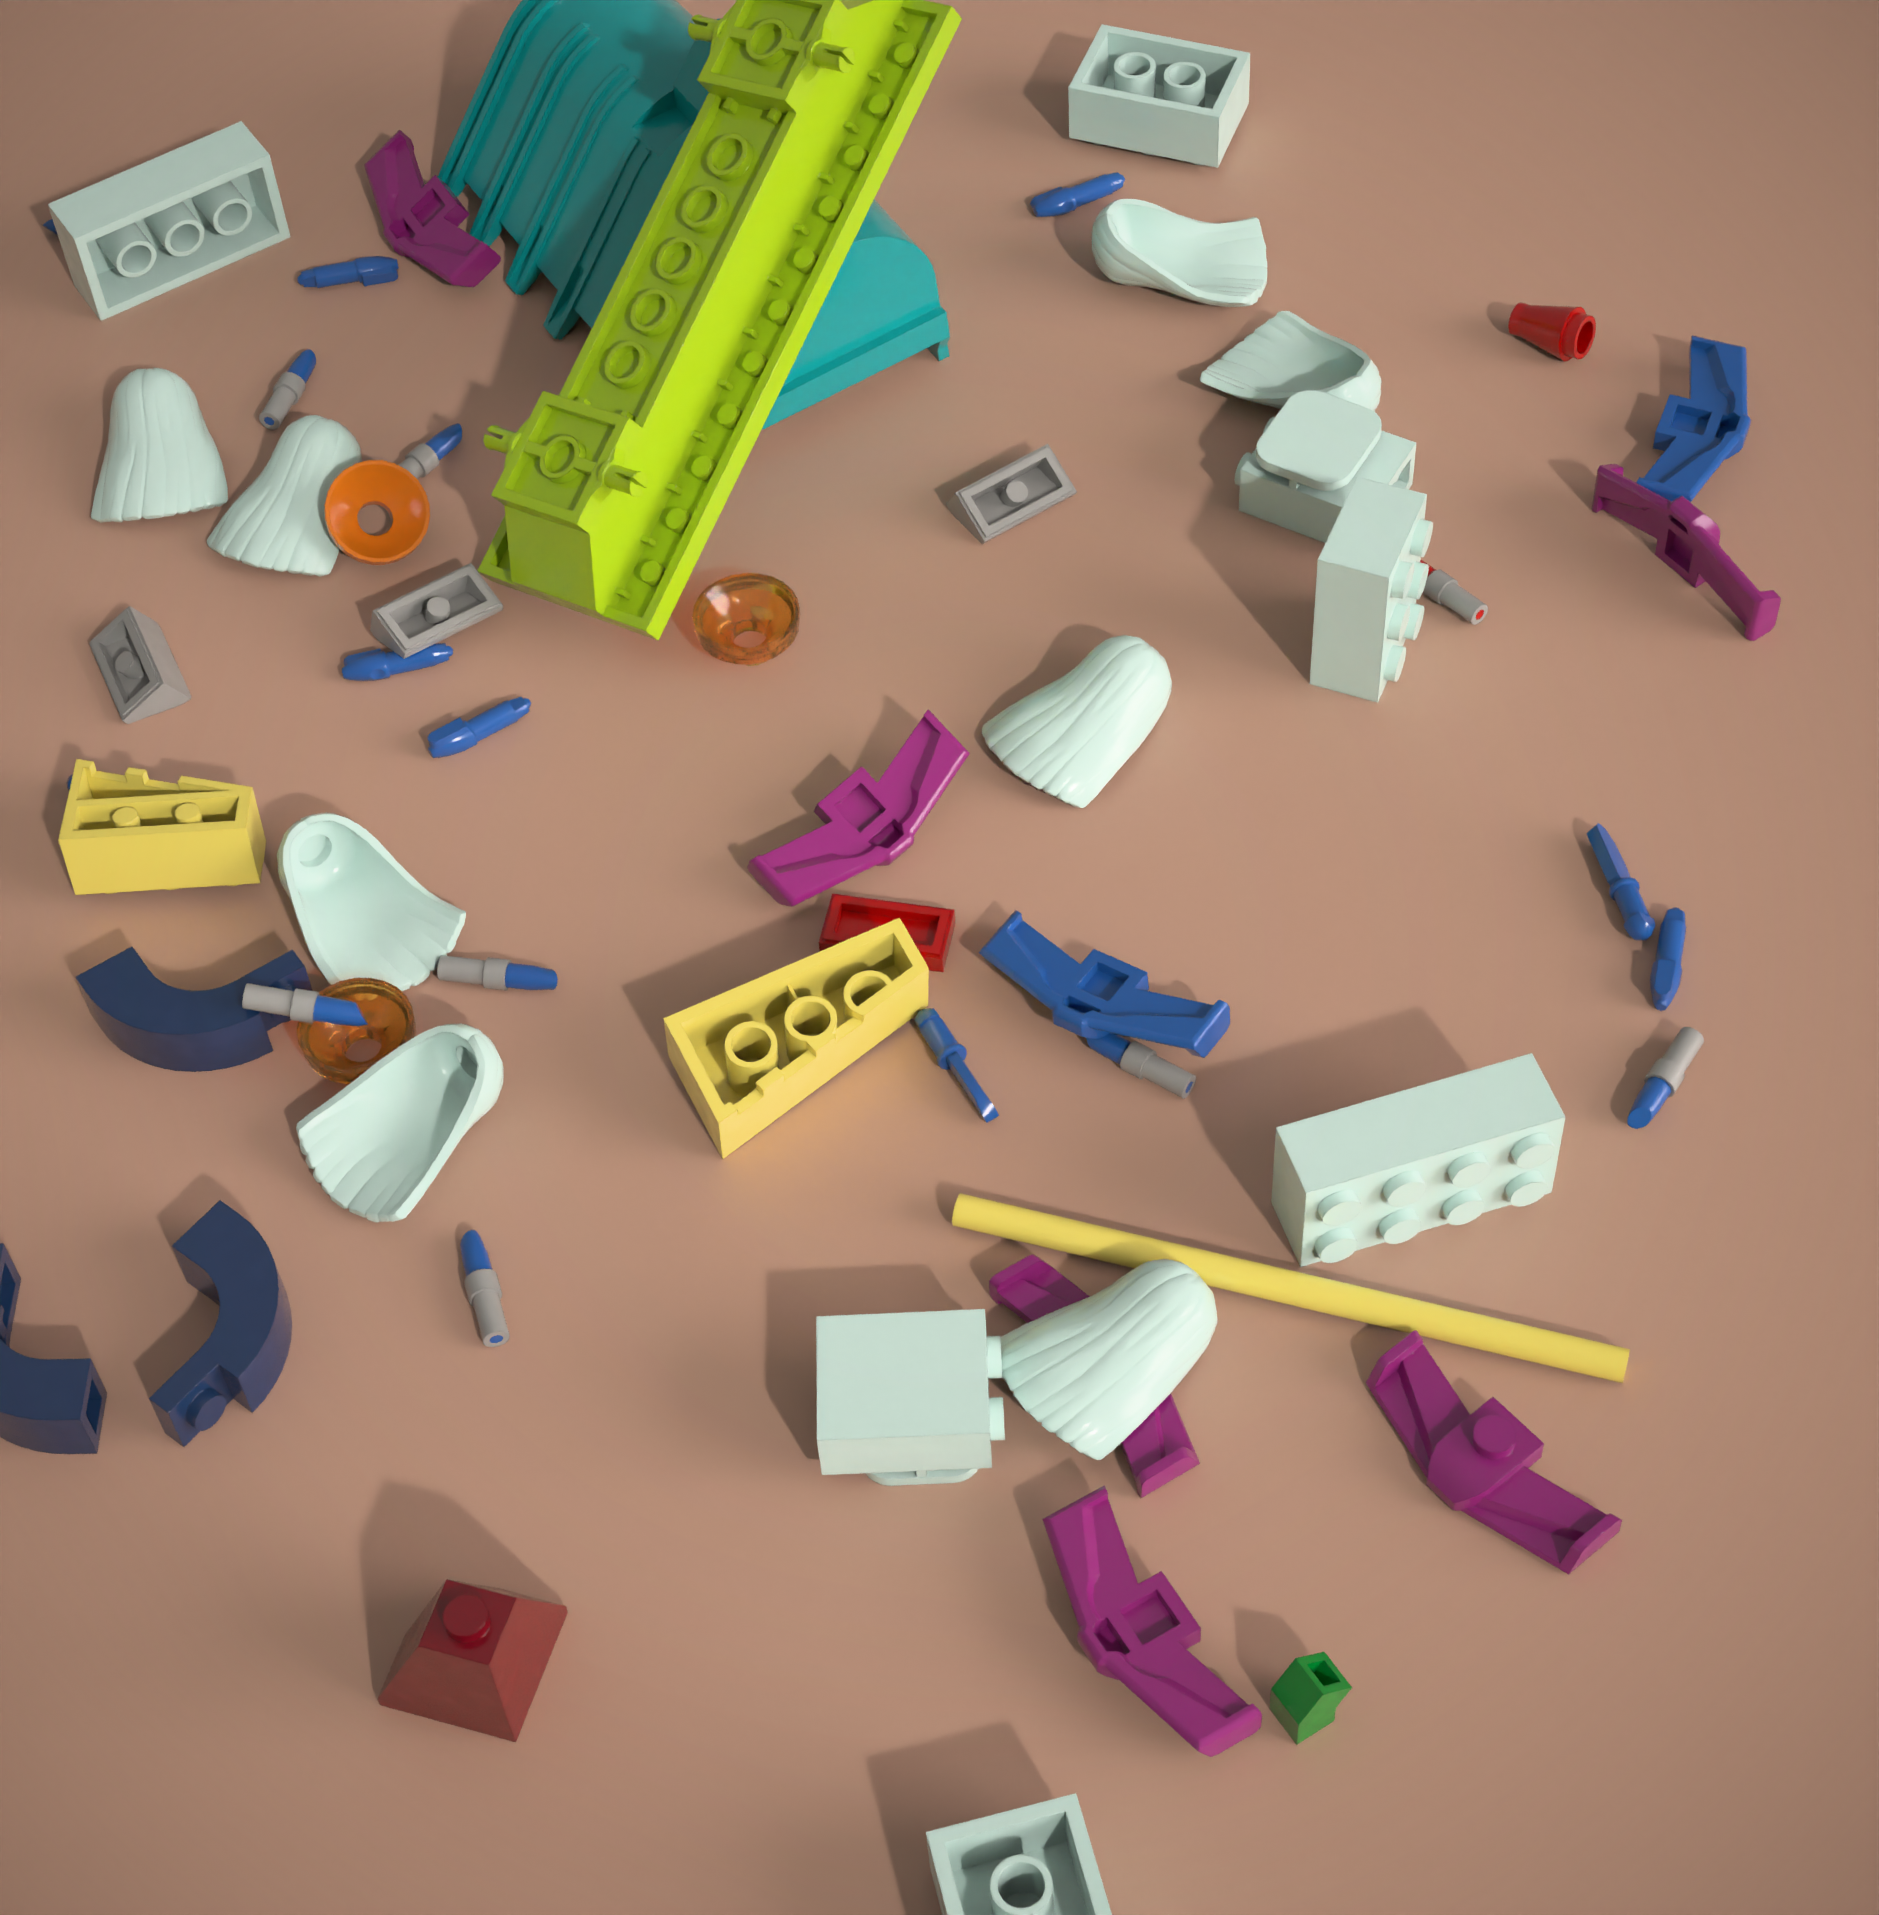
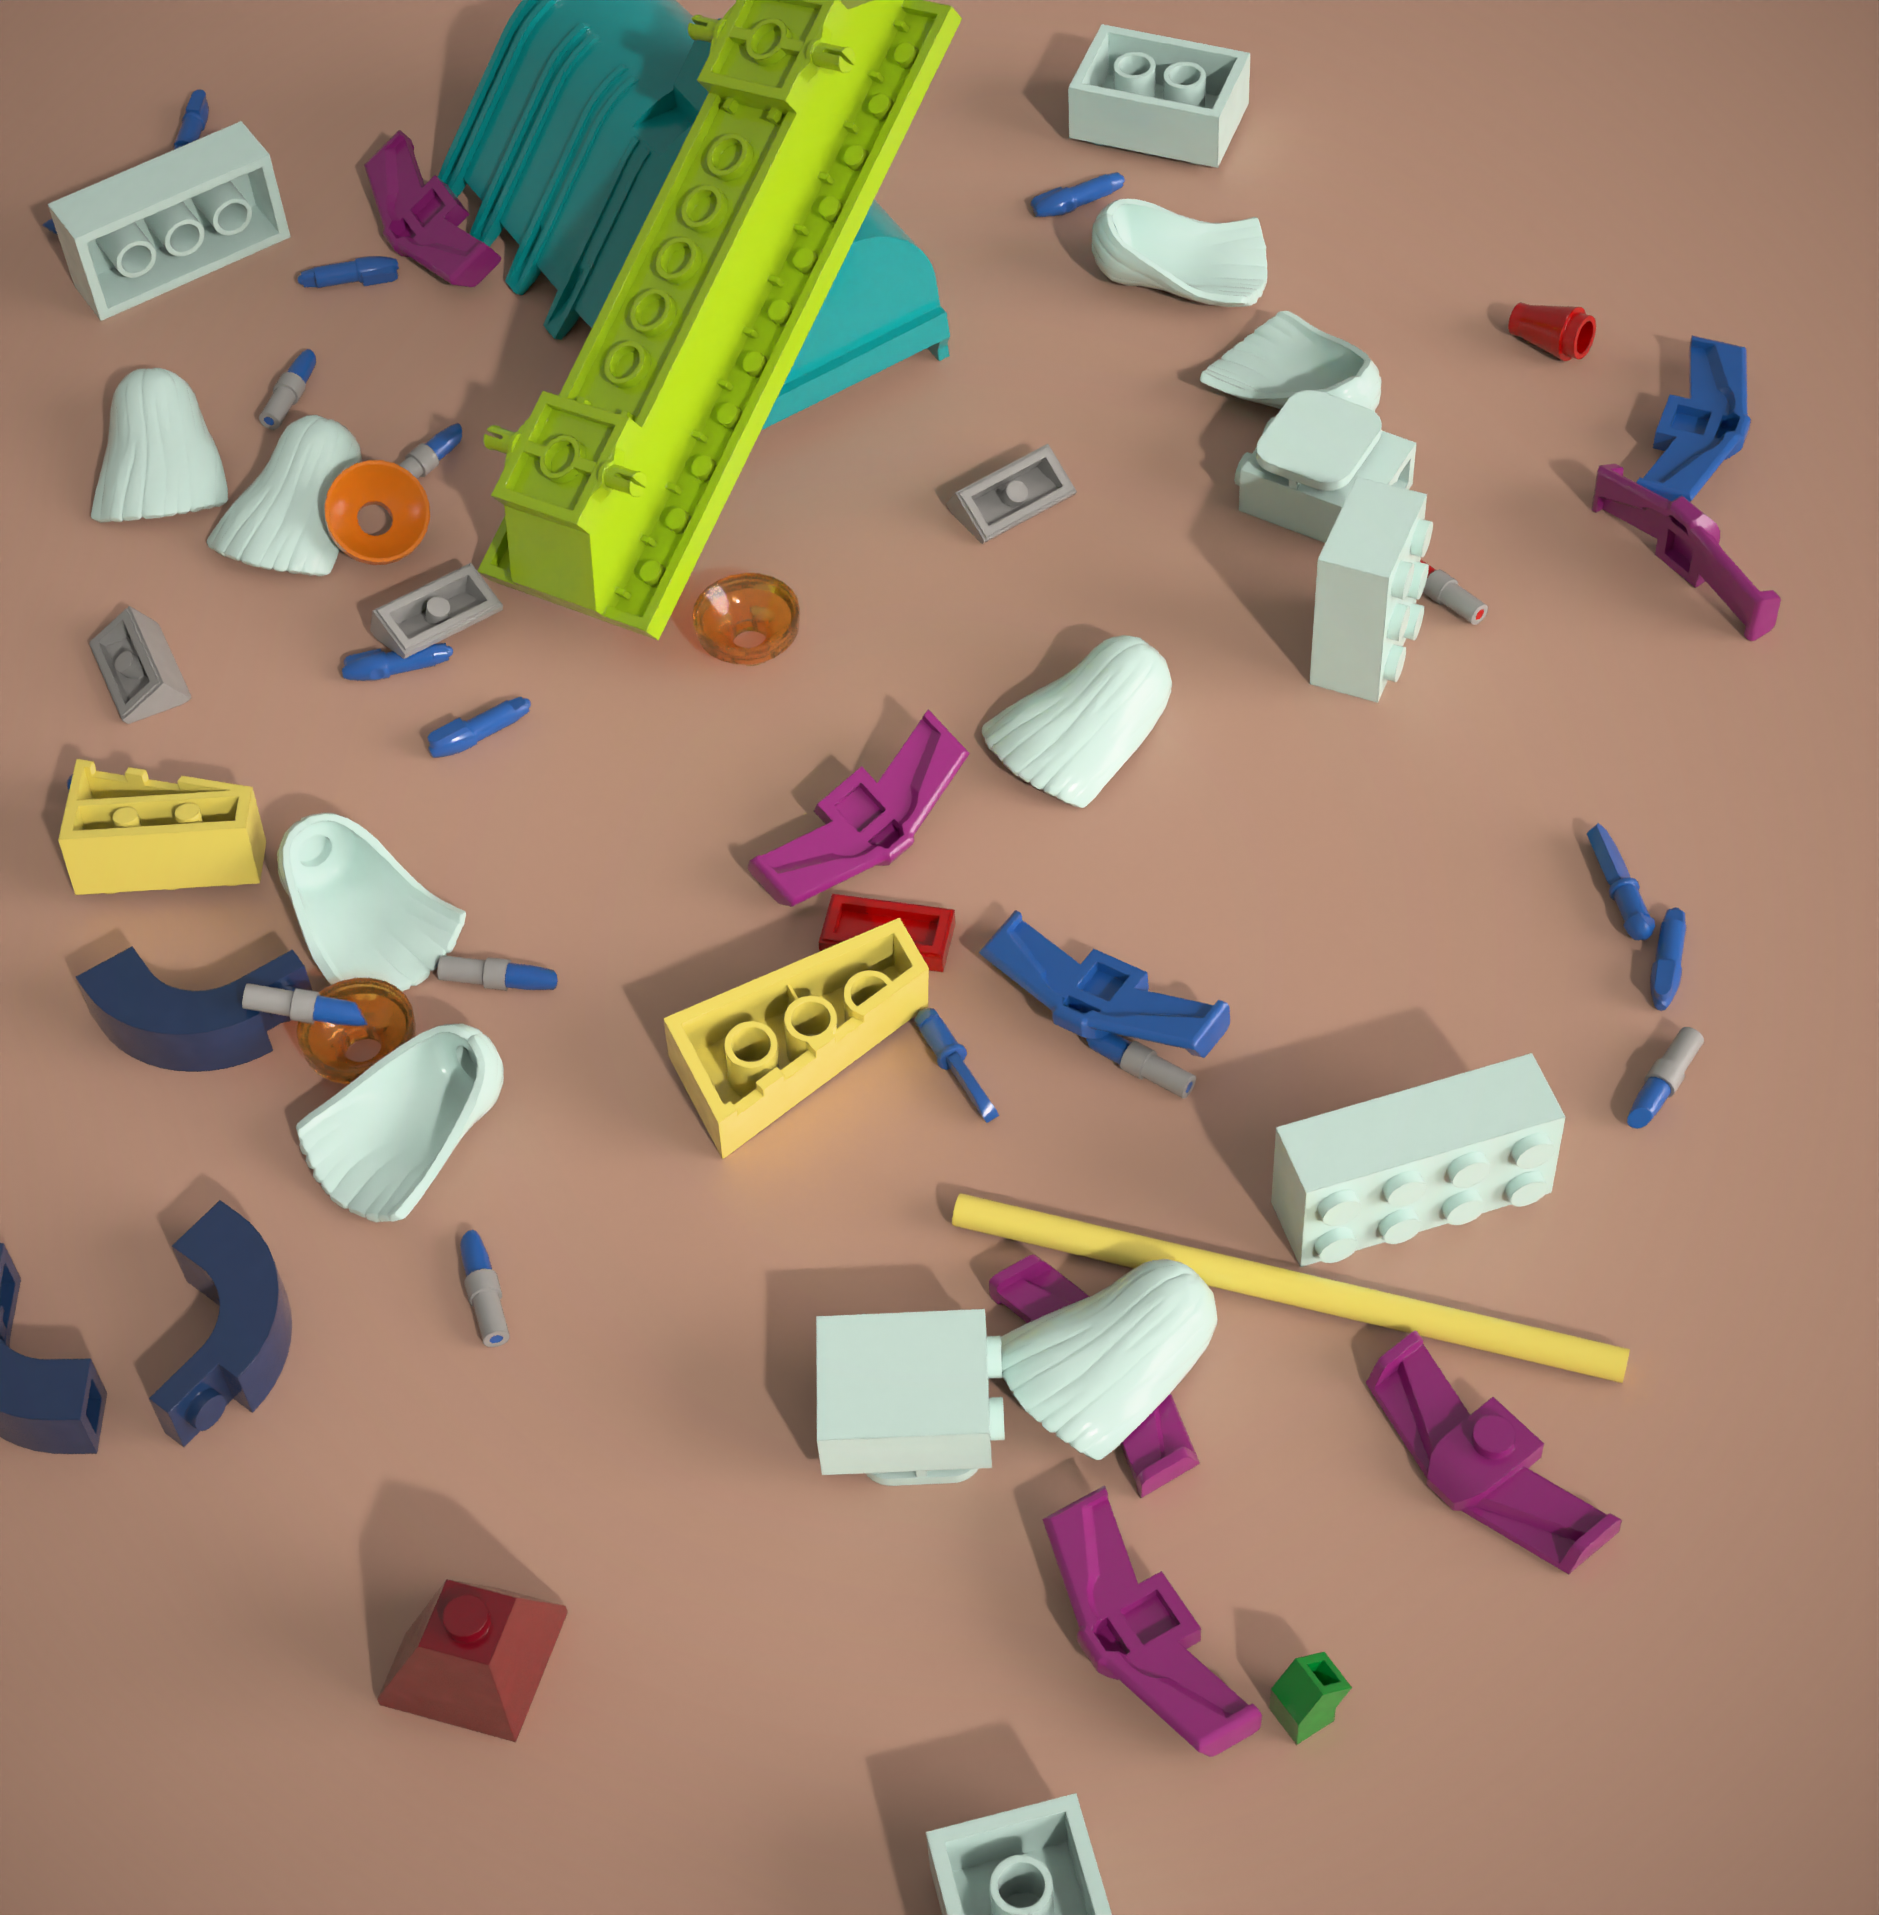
none -> blue piece [173,89,209,150]

